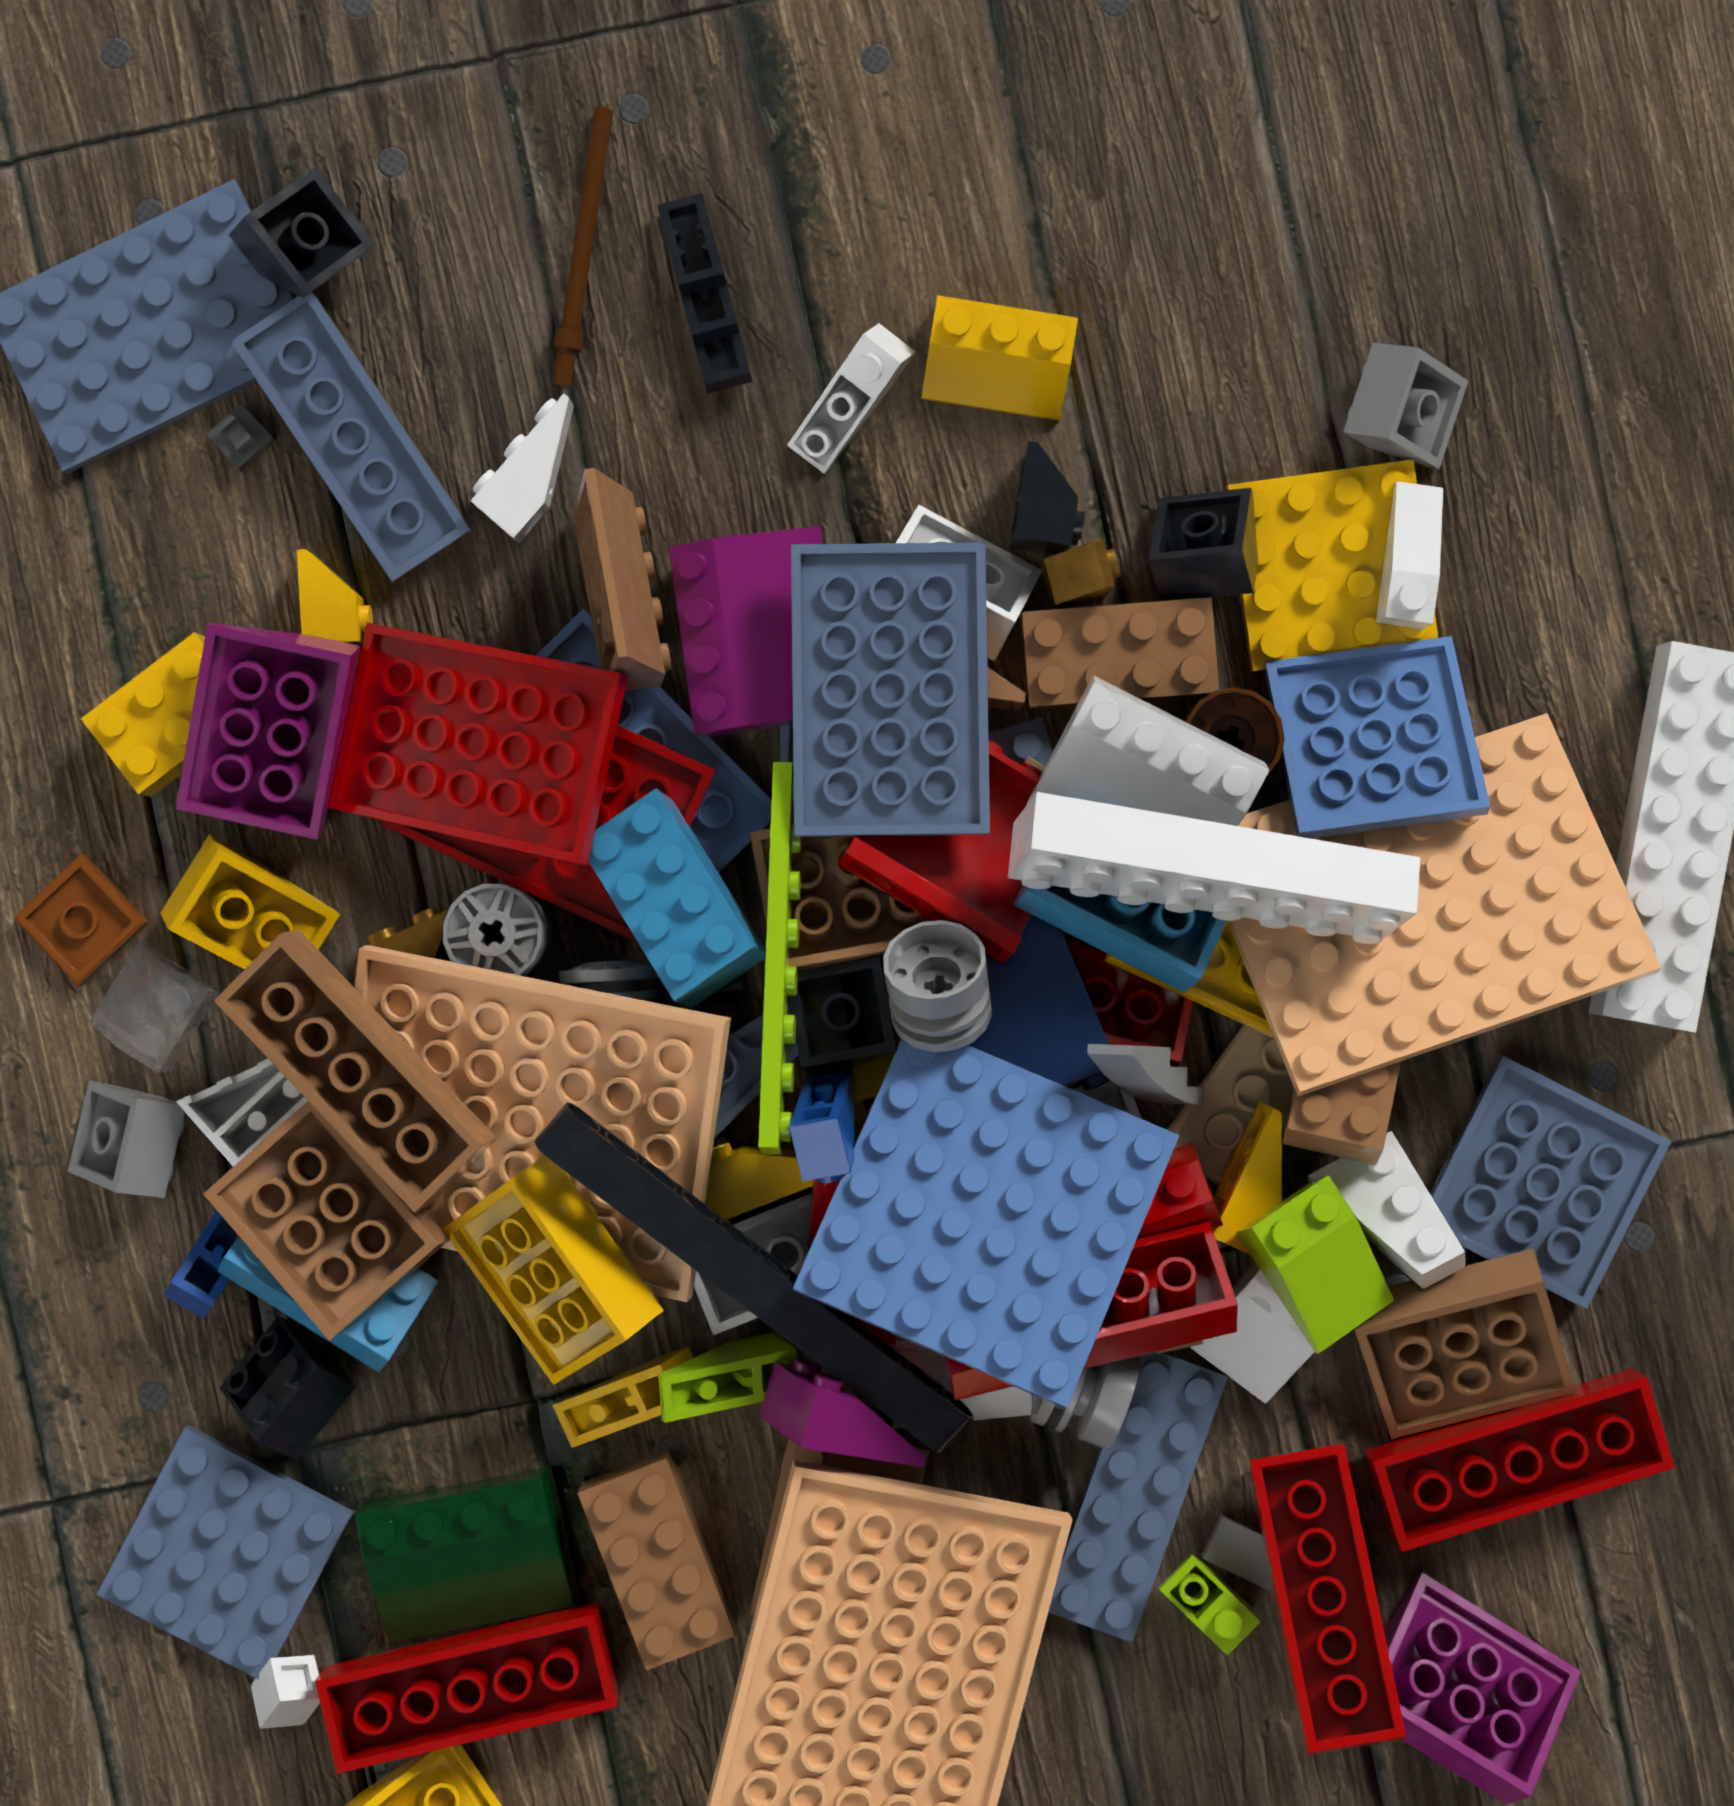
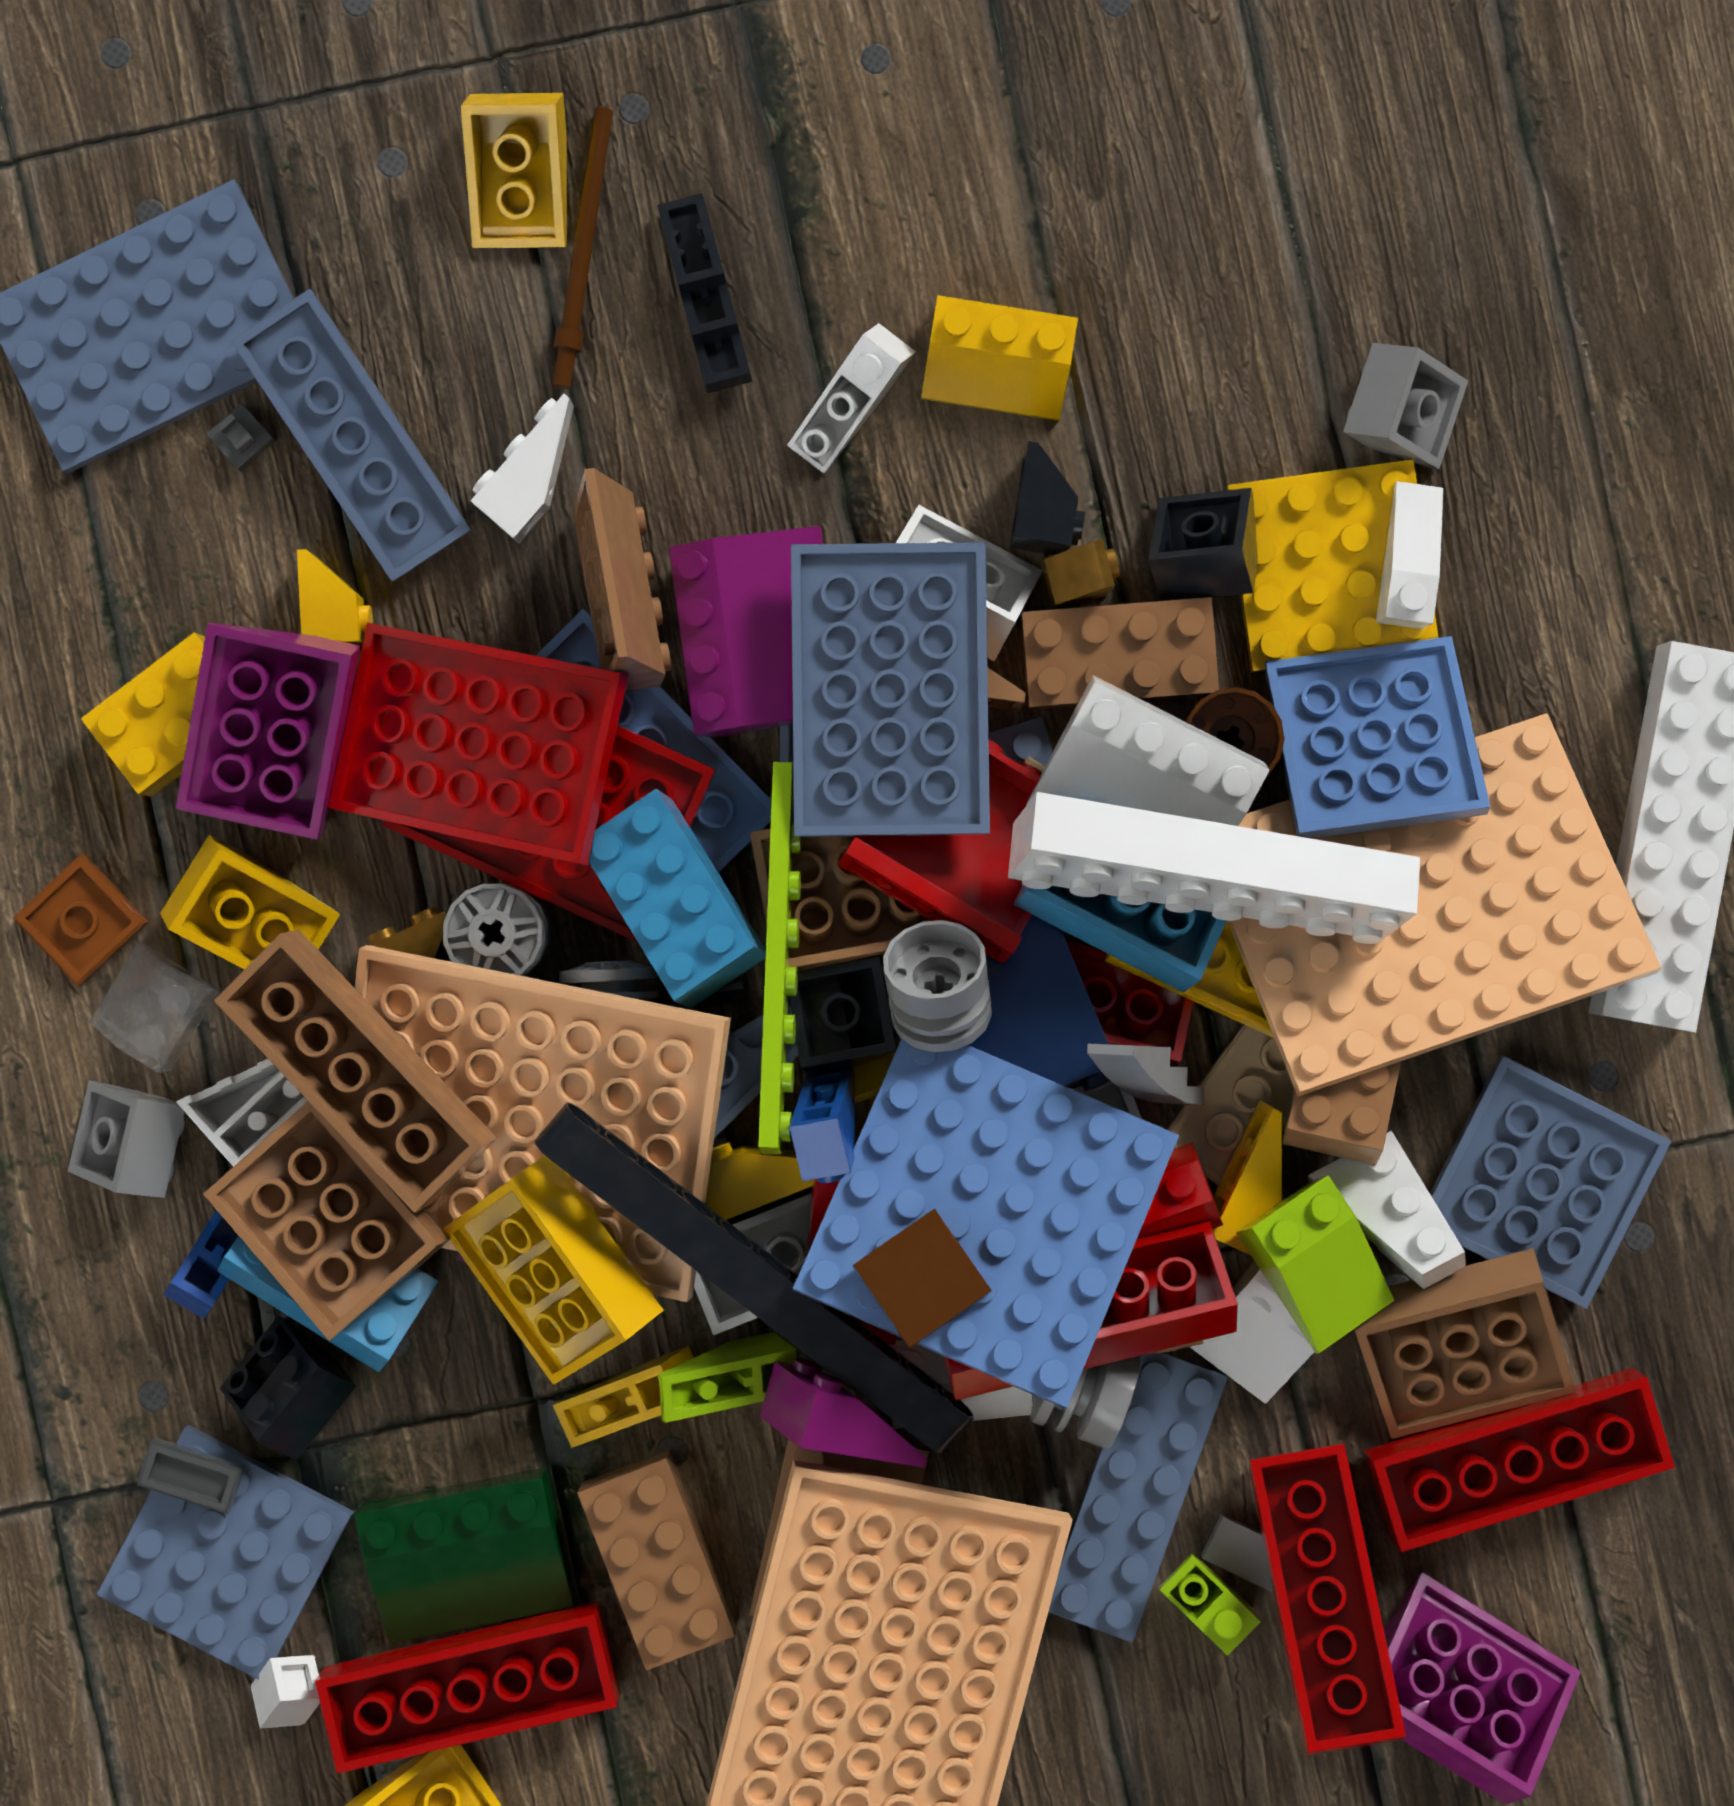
black slope [229,167,375,298] -> none
none -> dark grey tile [137,1437,245,1514]
none -> yellow slope [461,93,567,248]
none -> reddish brown tile [853,1208,992,1349]

